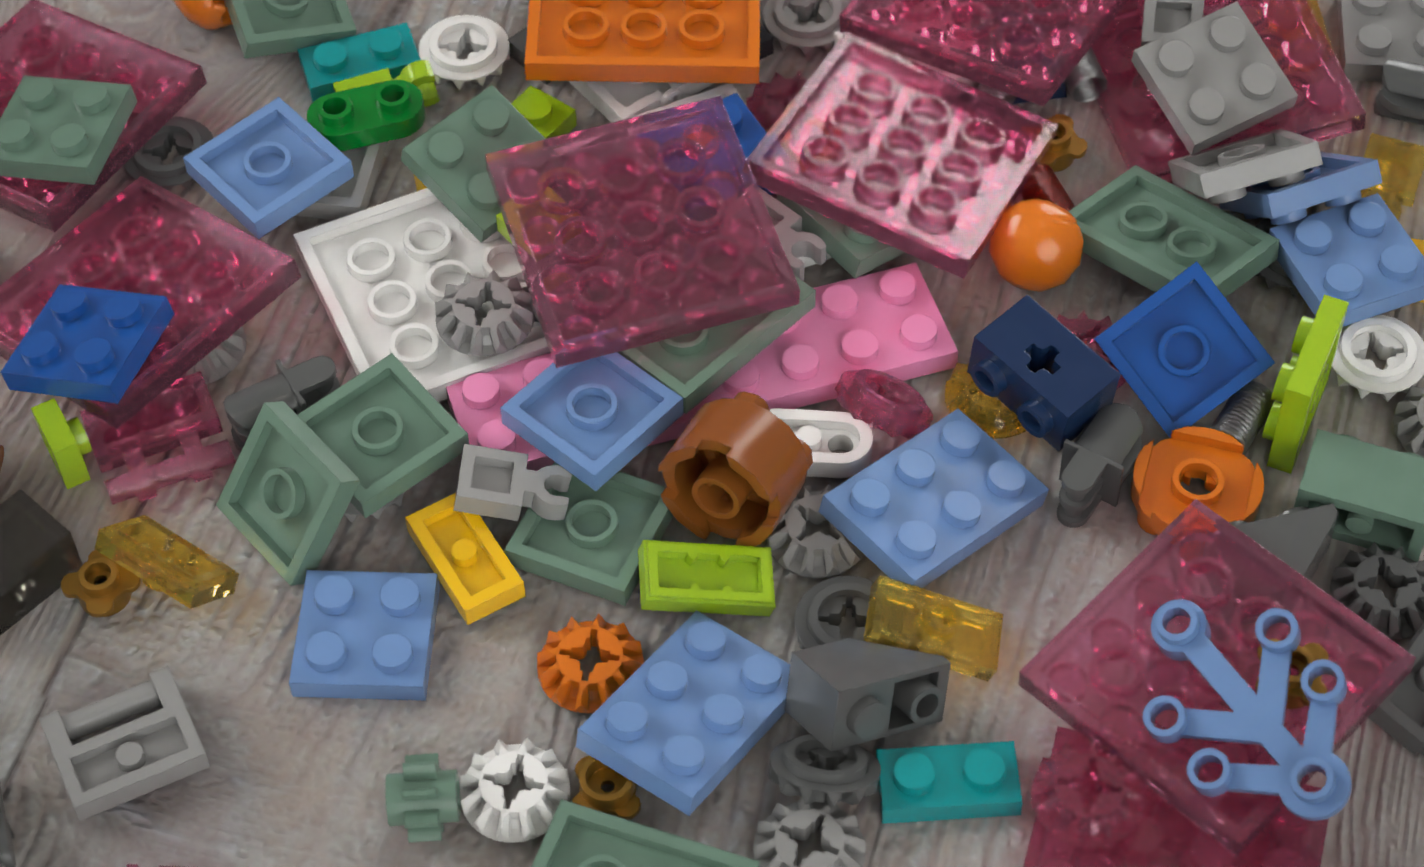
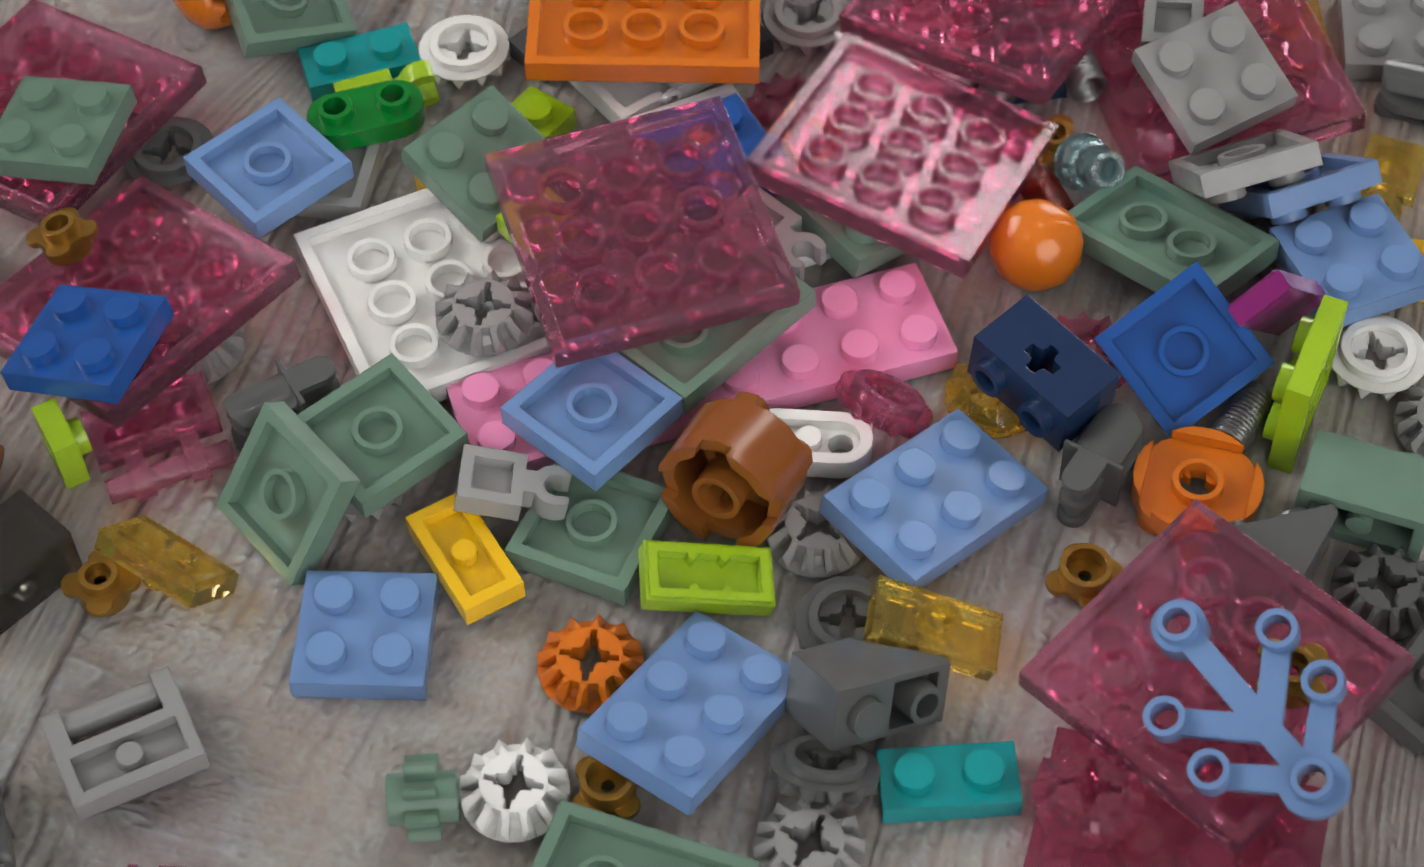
none -> pearl gold plate [26,207,98,266]
none -> pearl gold plate [1045,543,1124,612]
none -> clear light blue cone [1054,132,1125,191]
none -> magenta tile [1227,269,1326,336]

